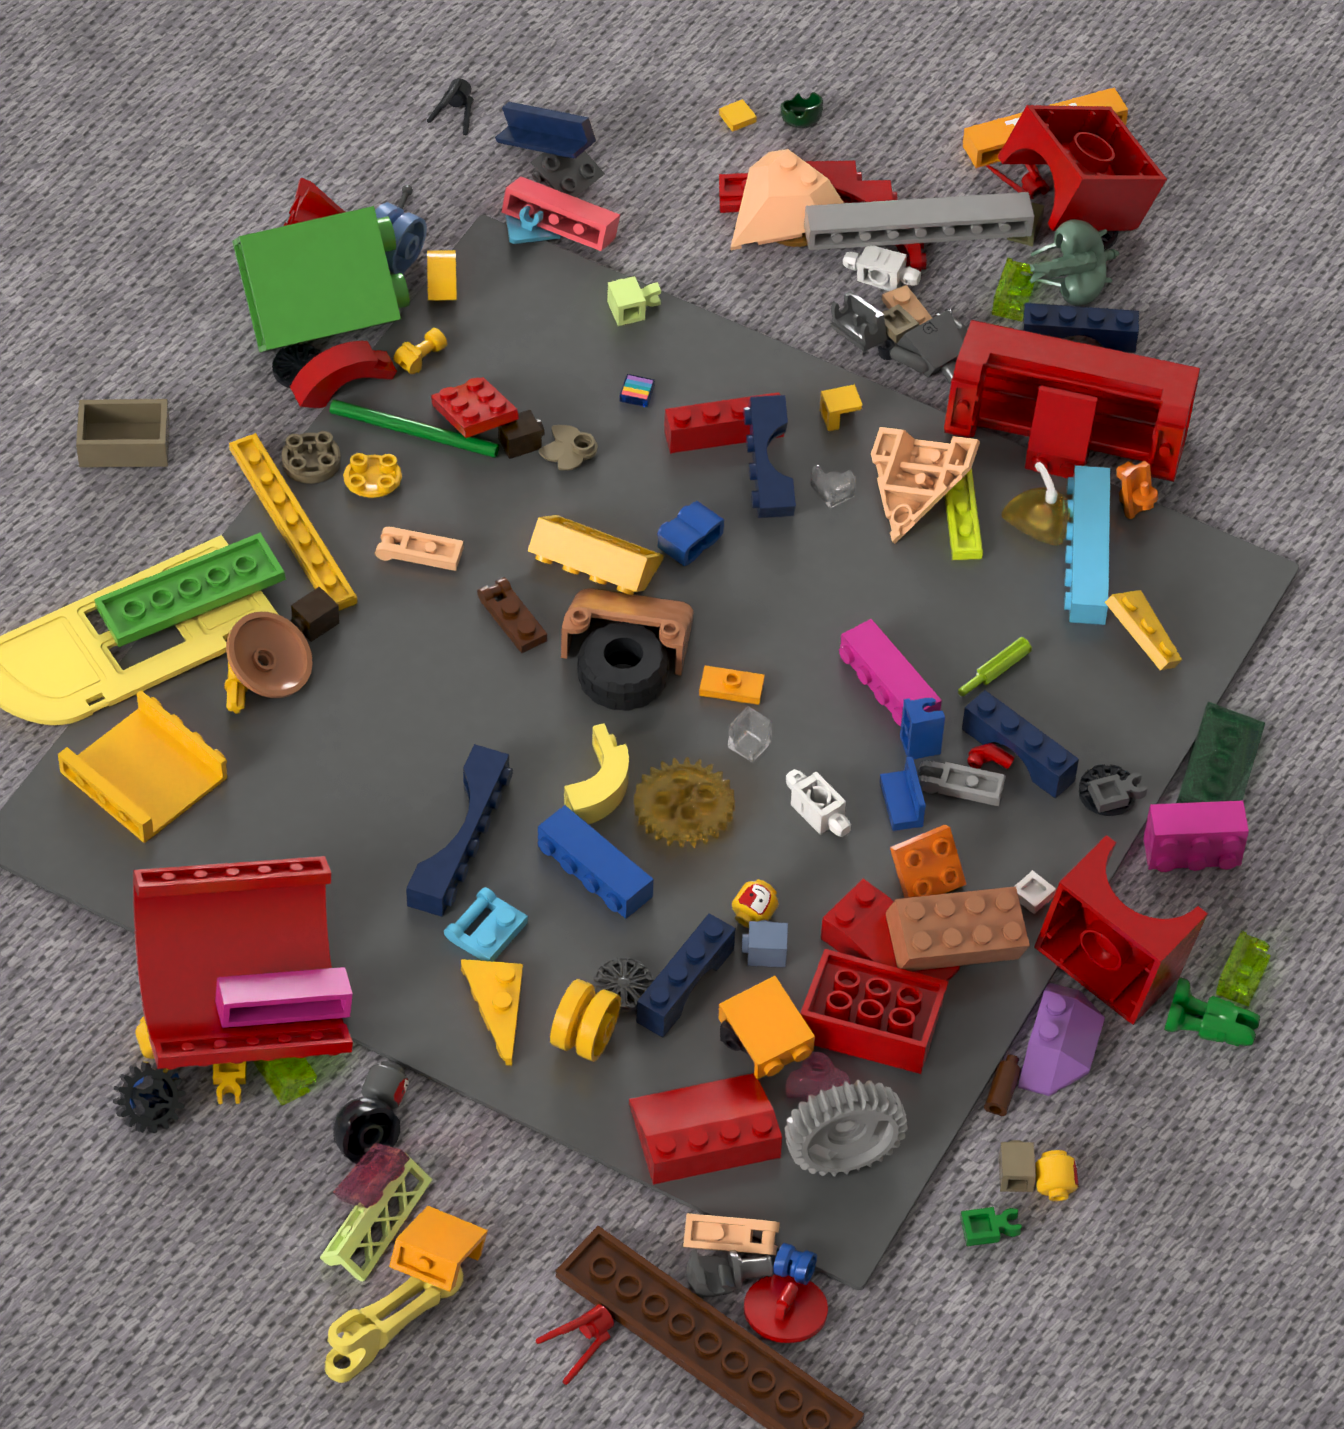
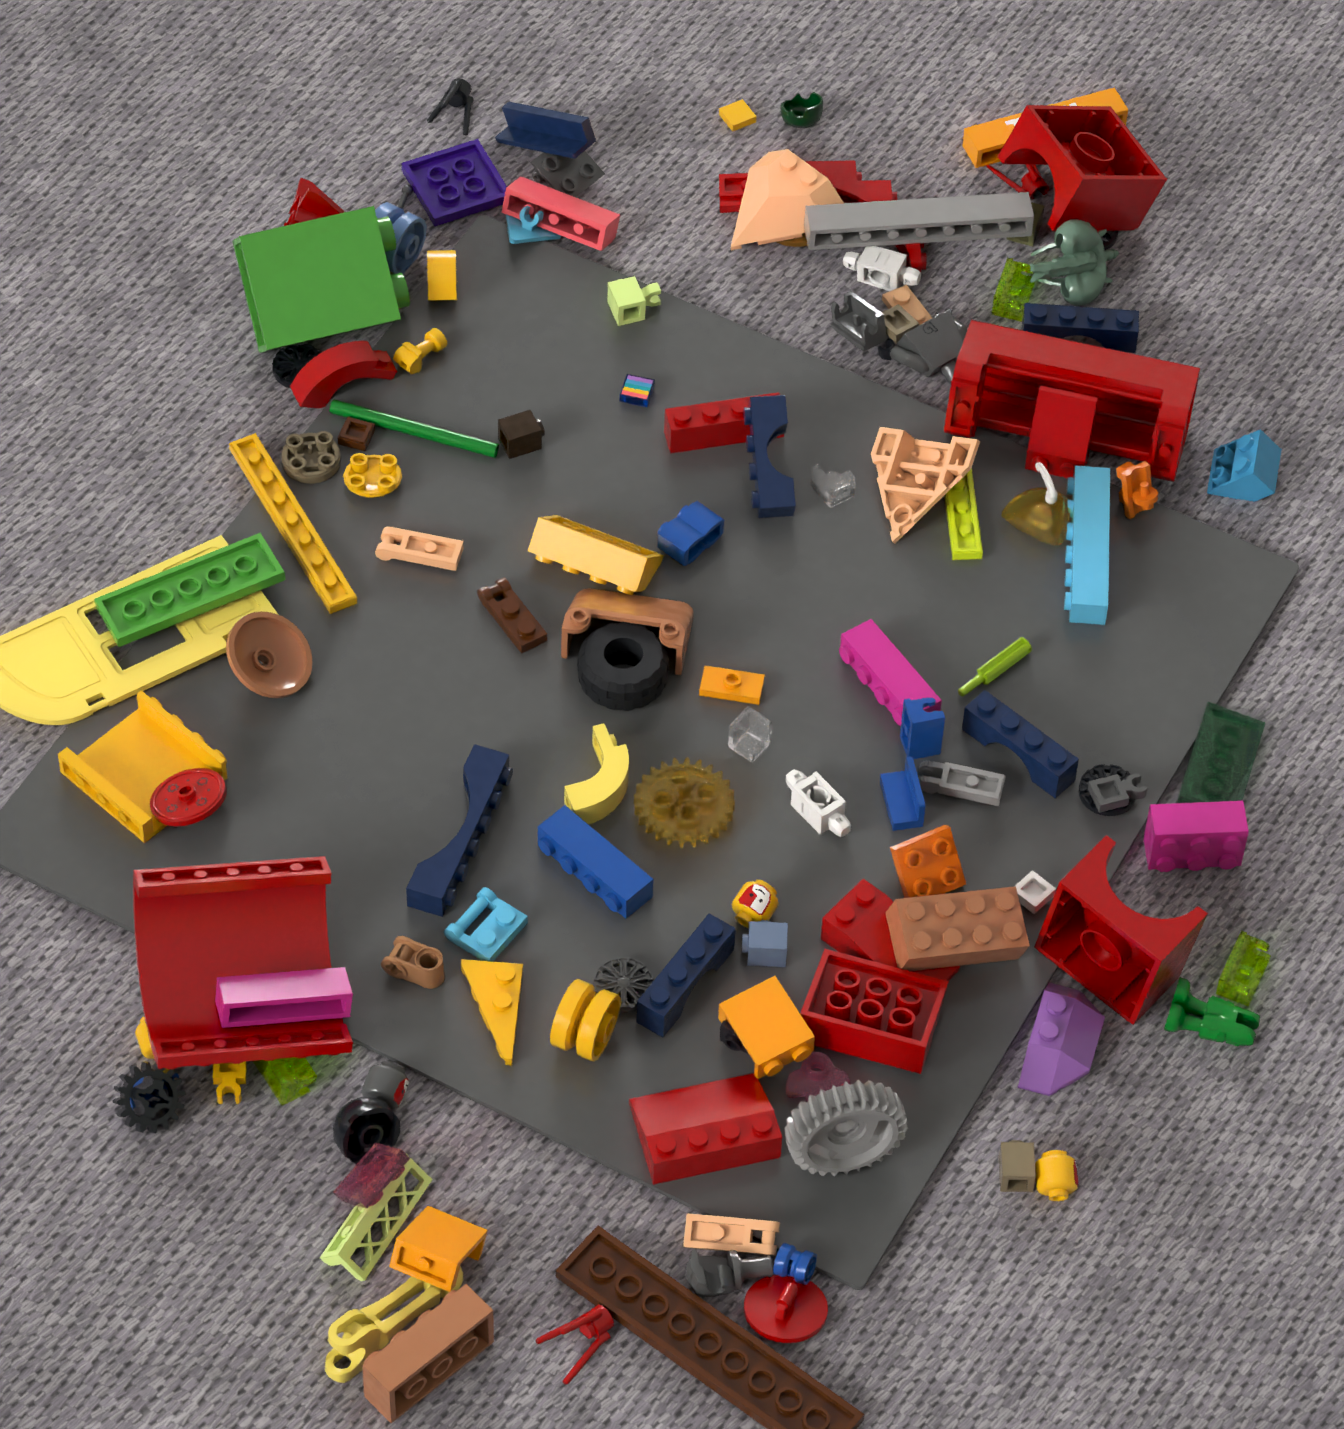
dark tan piece [76,399,170,467] -> none
yellow axle [224,662,248,714] -> none
dark brown brick [290,587,340,642] -> none
red plate [431,377,519,438] -> none
dark tan plate [539,425,598,470] -> none
yellow panel [820,384,862,431] -> none
green plate [960,1207,1022,1246] -> none
red arm [967,743,1015,769] -> none
reddish brown cylinder [984,1054,1021,1116] -> none
yellow wing [1105,590,1182,671] -> none
none -> red shield [150,768,227,826]
none -> reddish brown tile [337,417,375,451]
none -> nougat brick [362,1284,494,1423]
none -> medium nougat piece [381,936,445,989]
none -> dark purple plate [401,139,507,227]
none -> dark azure slope [1207,429,1282,502]

